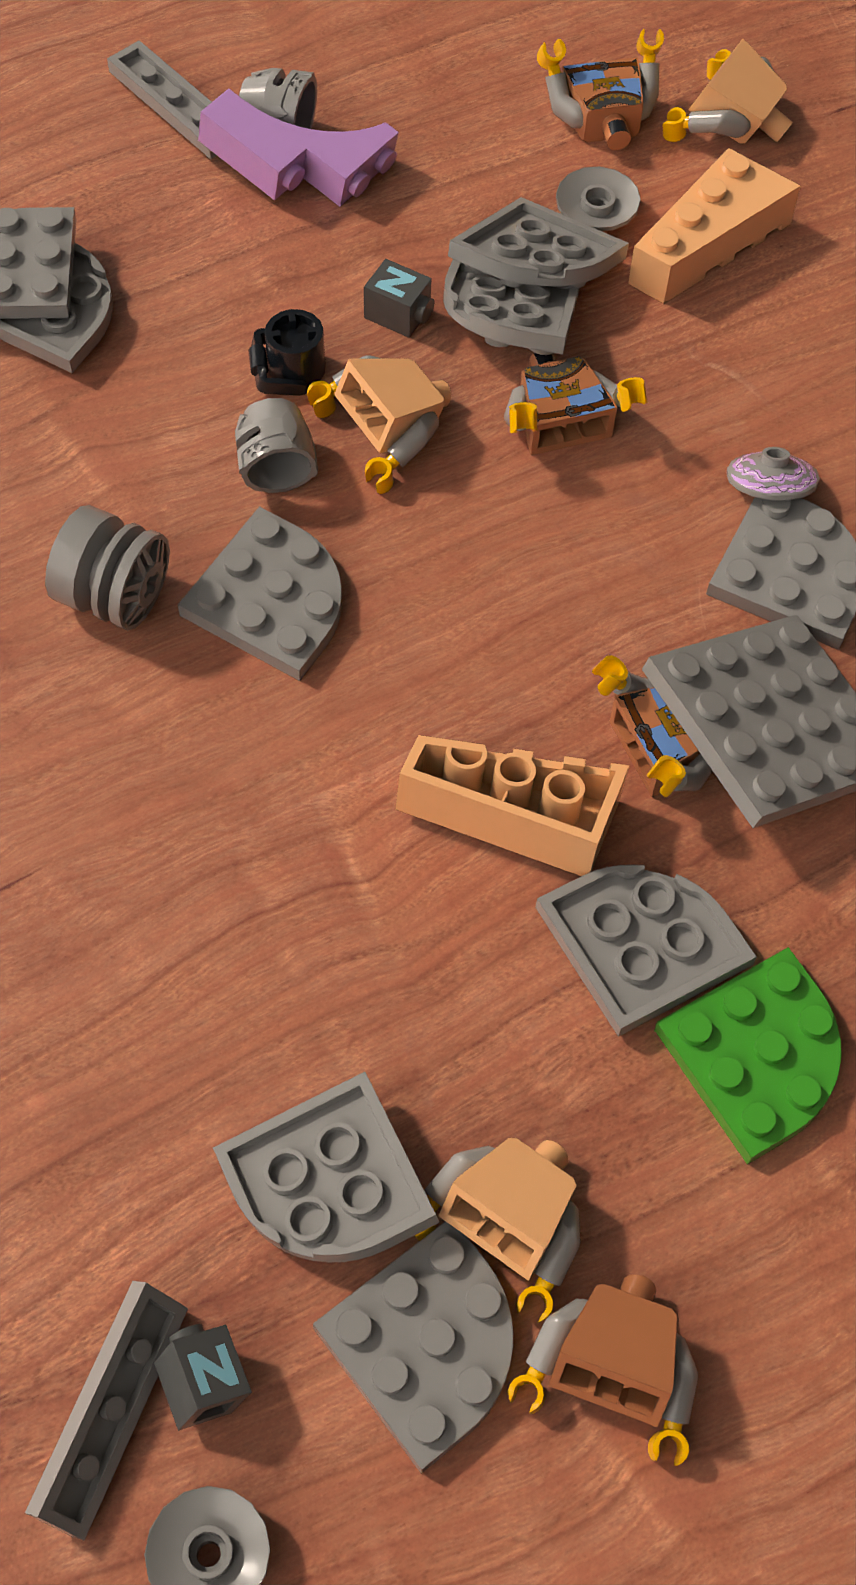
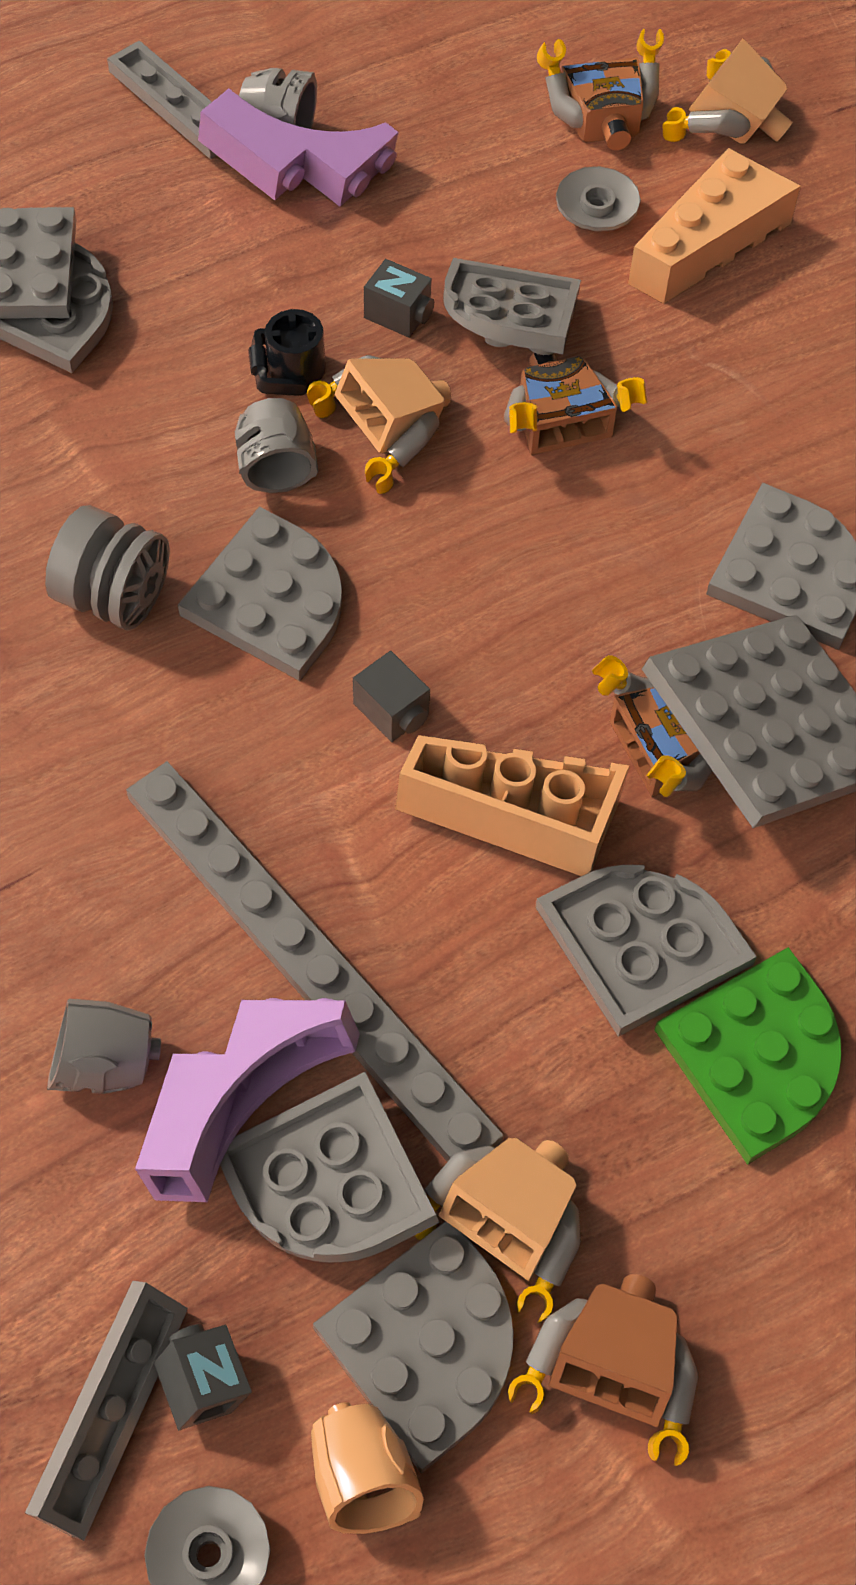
light grey plate [448,197,629,288] -> none
light grey dish [726,447,820,501] -> none
none -> light grey helmet [47,999,161,1094]
none -> light grey plate [126,761,504,1162]
none -> lavender arch [135,998,360,1202]
none -> light nougat helmet [311,1402,424,1534]
none -> dark grey brick [353,650,430,743]

